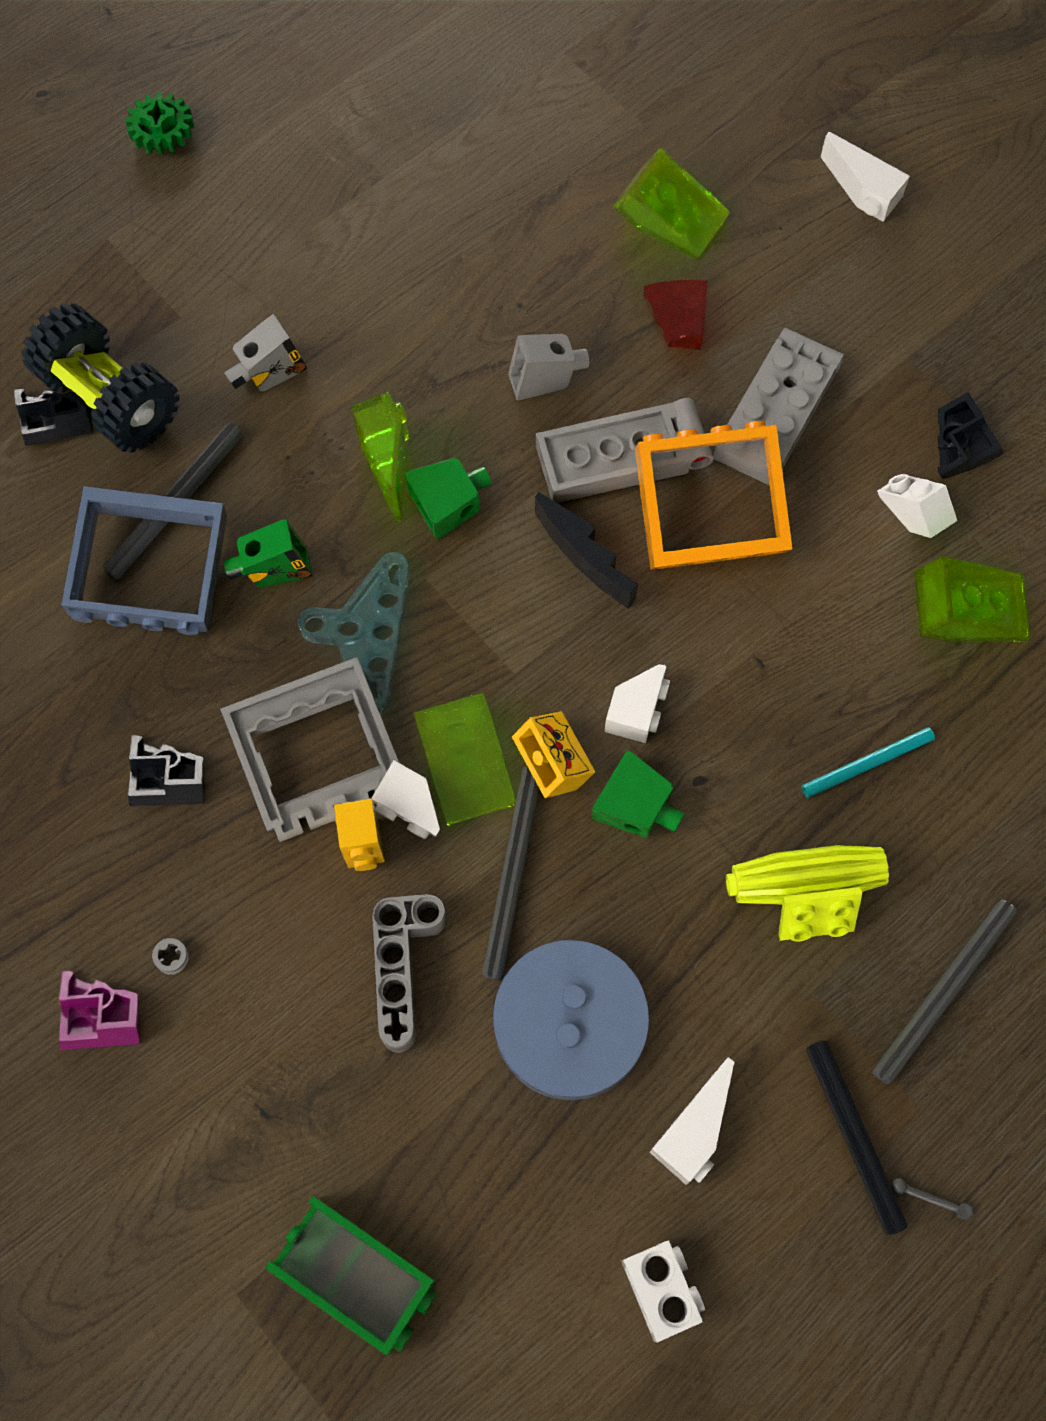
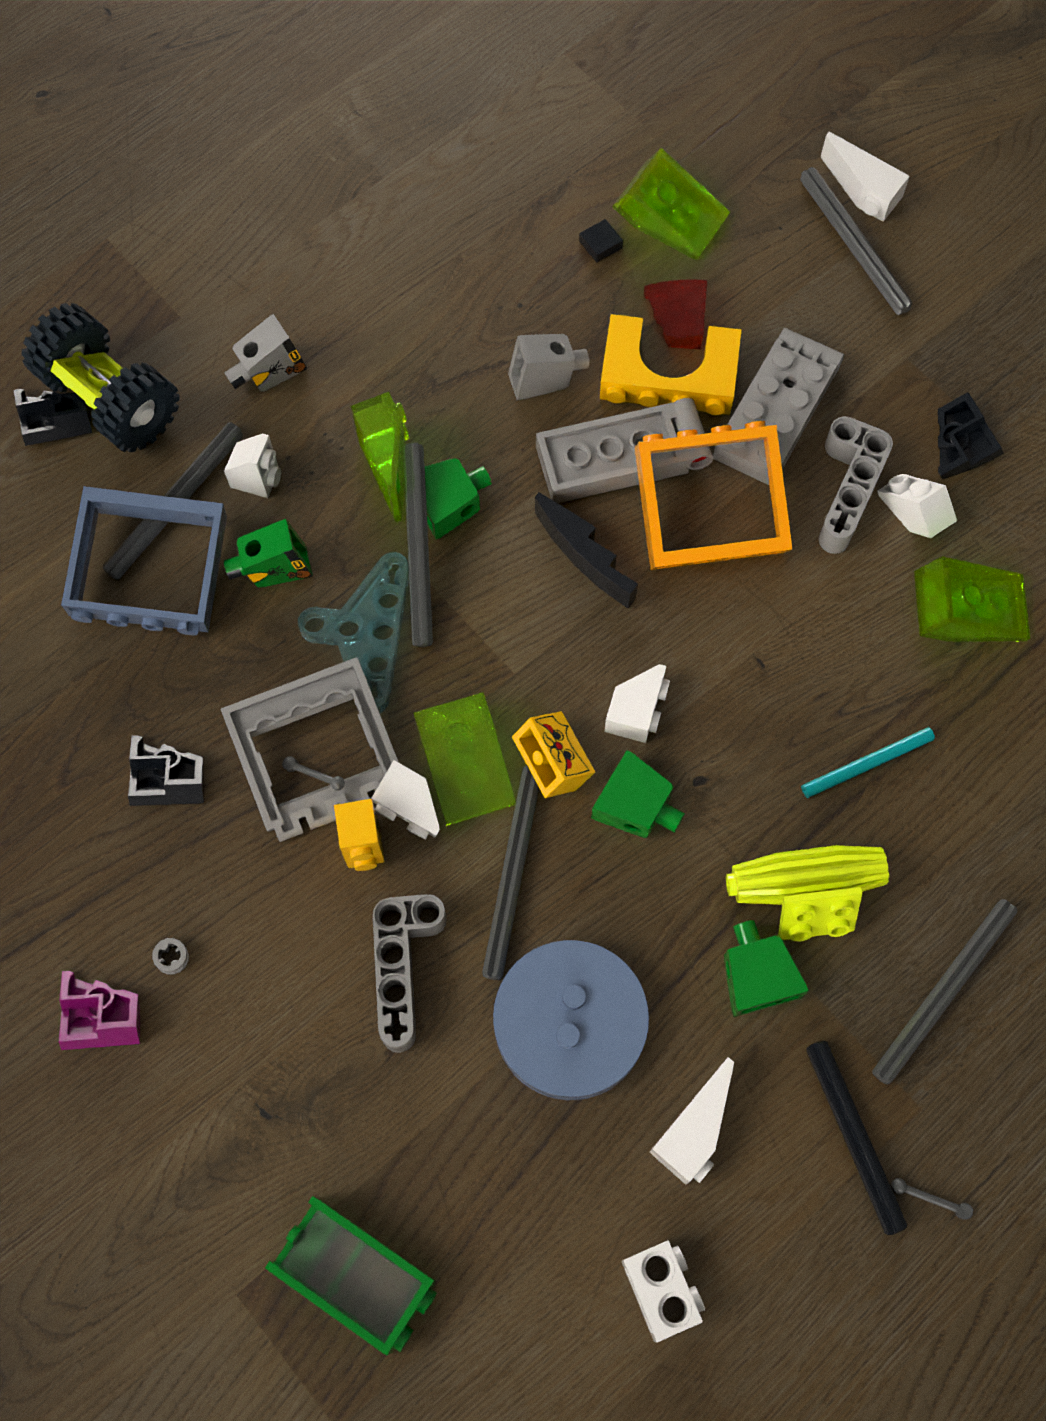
green gear [125,92,195,155] -> none
none -> white slope [224,433,281,498]
none -> dark grey hinge [282,756,345,790]
none -> dark grey axle [403,443,433,647]
none -> black tile [579,219,623,263]
none -> yellow arch [600,314,741,415]
none -> green torso [724,920,808,1018]
none -> dark grey axle [800,167,913,315]
none -> light grey beam [819,416,893,554]

